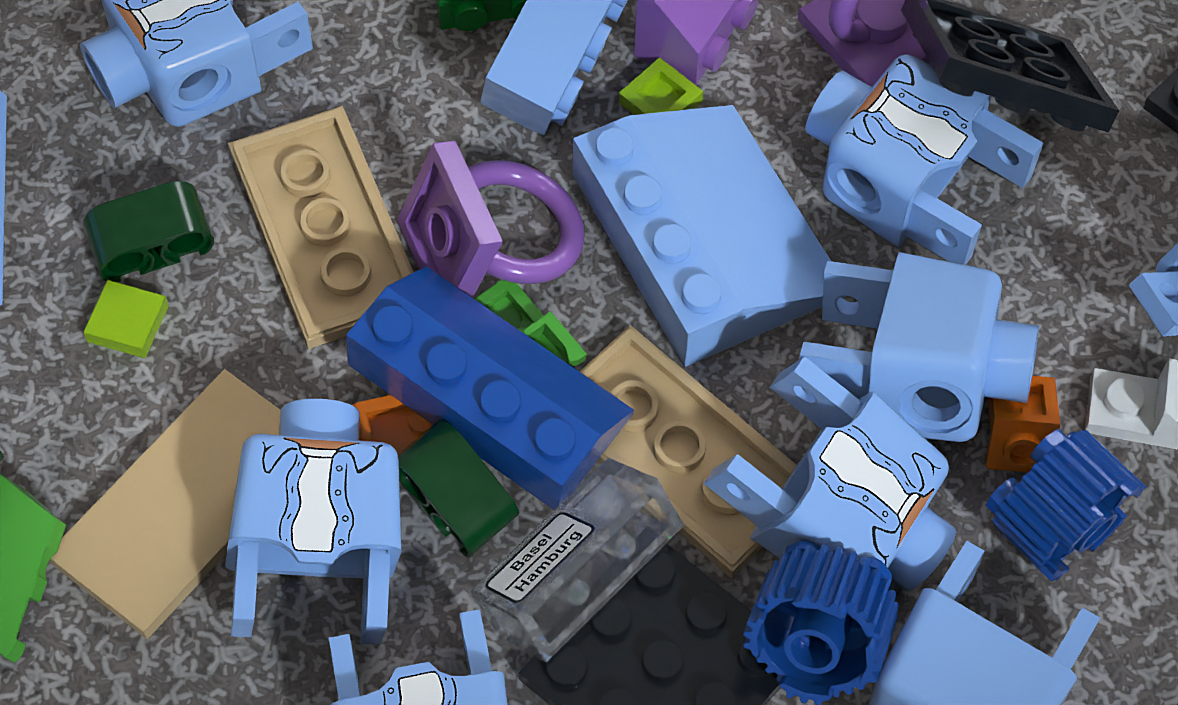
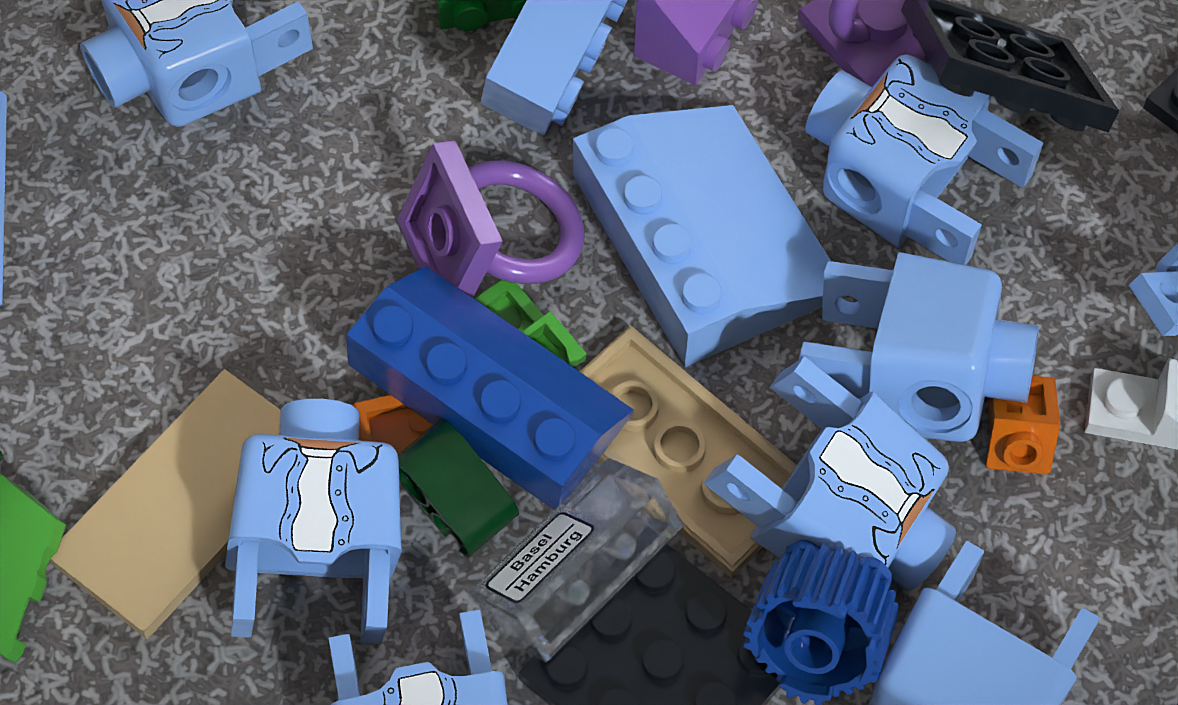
dark green beam [83,181,214,283] -> none
lime tile [83,280,169,358] -> none
tan tile [228,106,414,349] -> none
lime tile [619,58,703,115] -> none
blue brick [985,429,1146,582] -> none

